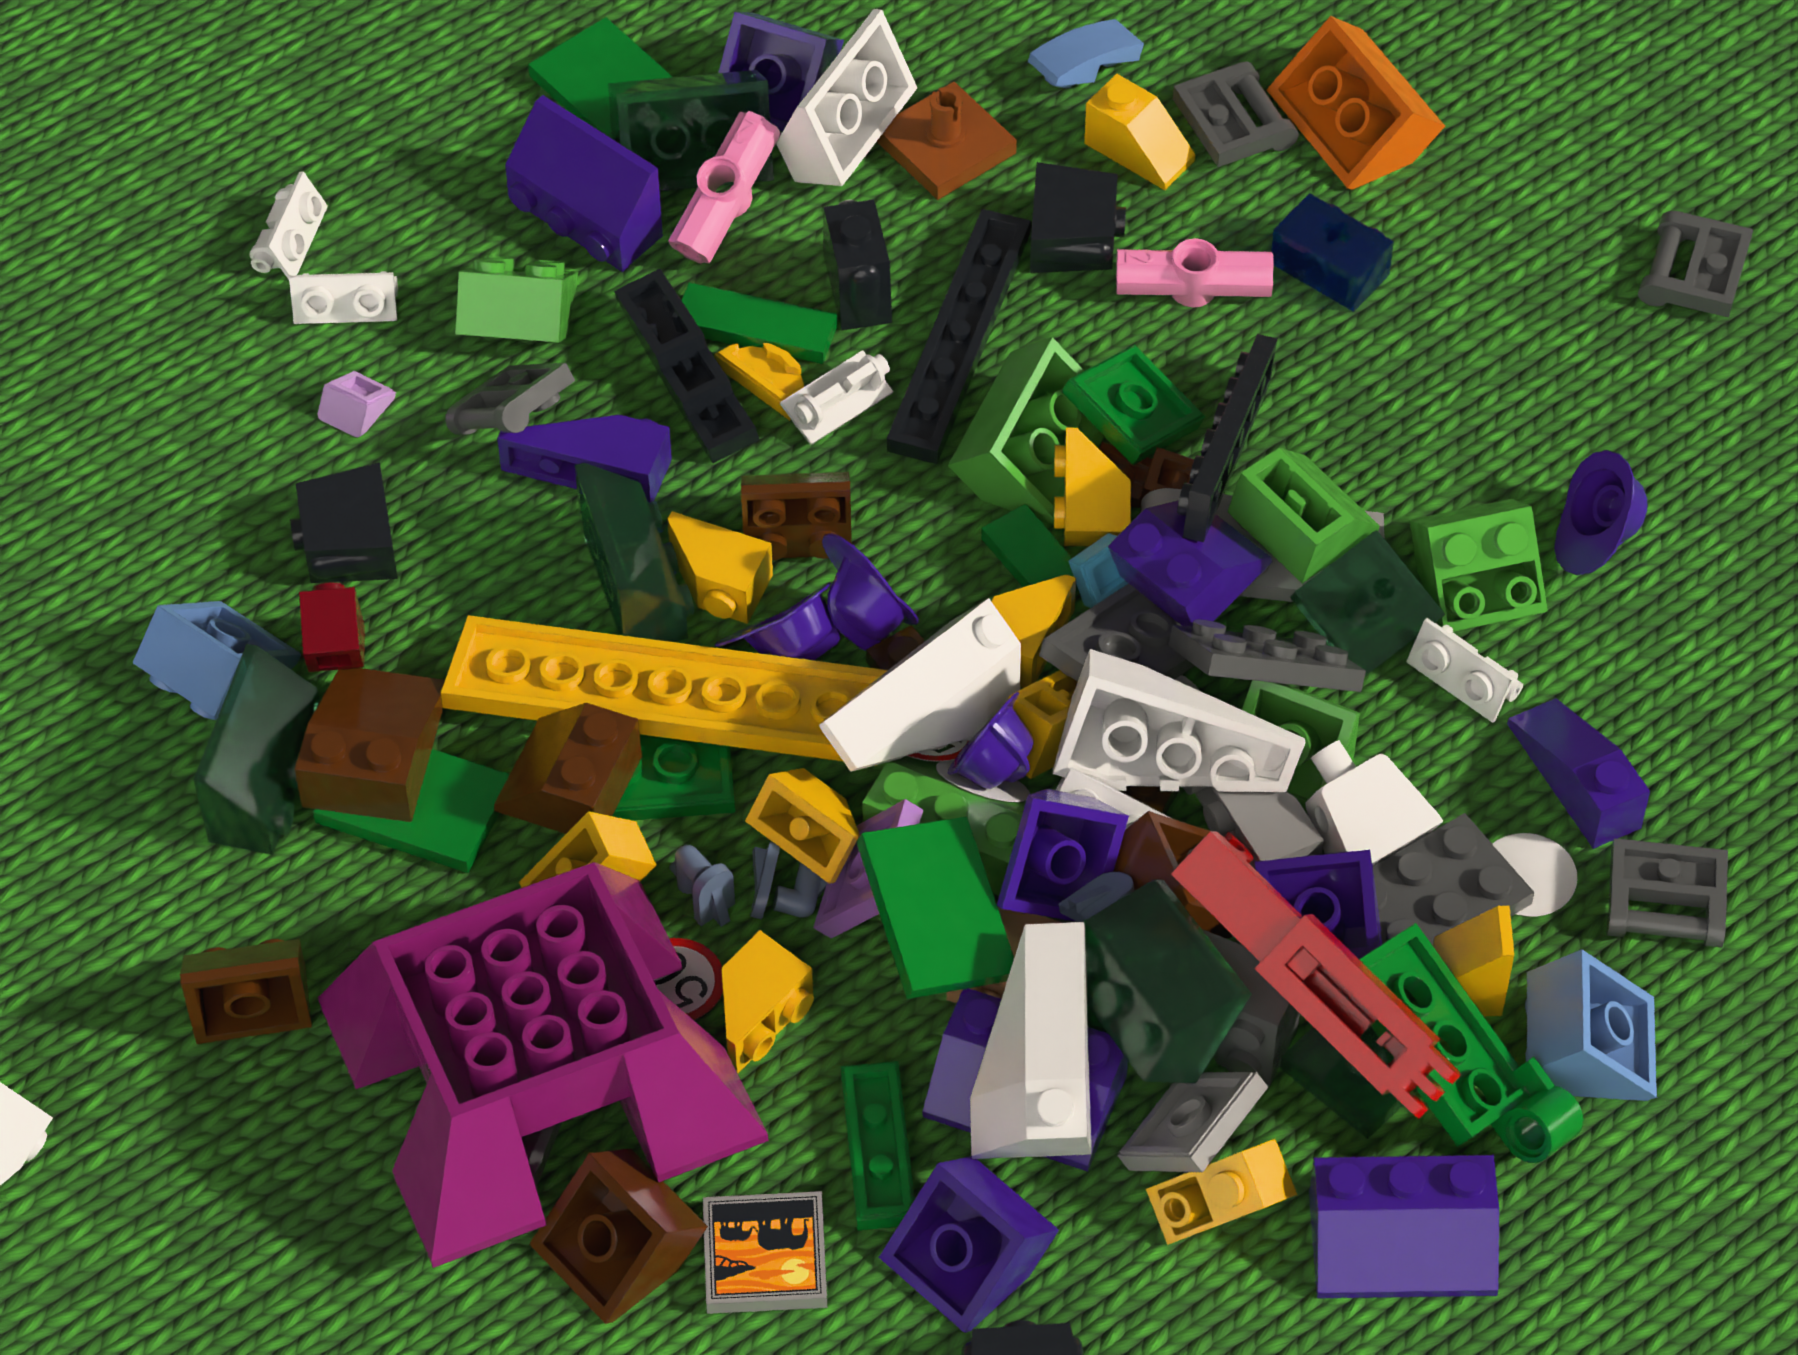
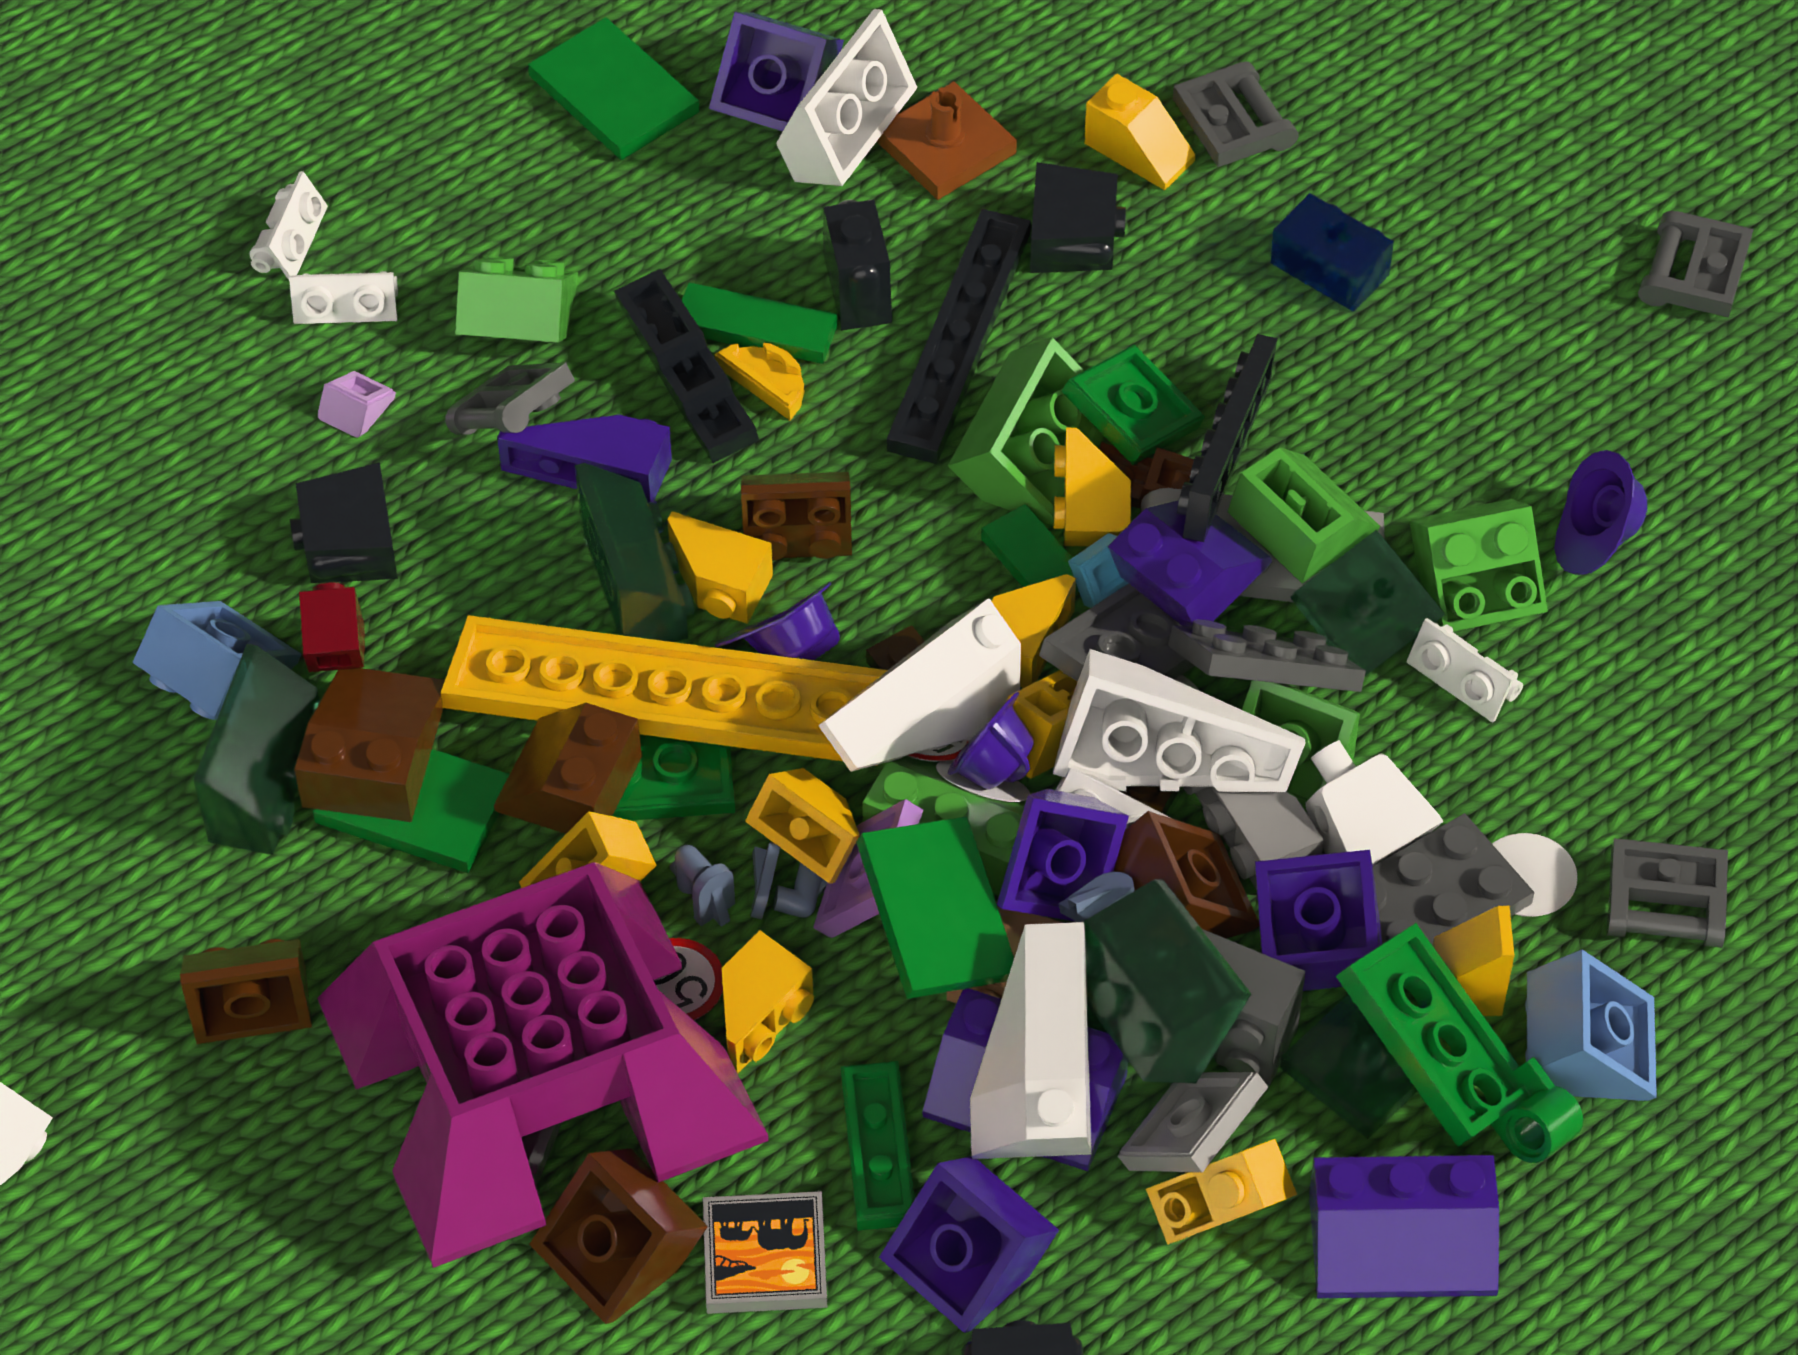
dark purple slope [505,95,663,272] -> none
clear green slope [608,70,774,191] -> none
bright pink piece [668,111,781,264] -> none
white hinge [780,350,894,446] -> none
dark purple piece [822,533,919,651] -> none
medium blue slope [1028,19,1144,88] -> none
bright pink piece [1116,238,1273,308] -> none
red hinge [1171,831,1461,1119] -> none
orange slope [1266,16,1445,190] -> none
dark purple slope [1507,698,1650,849] -> none

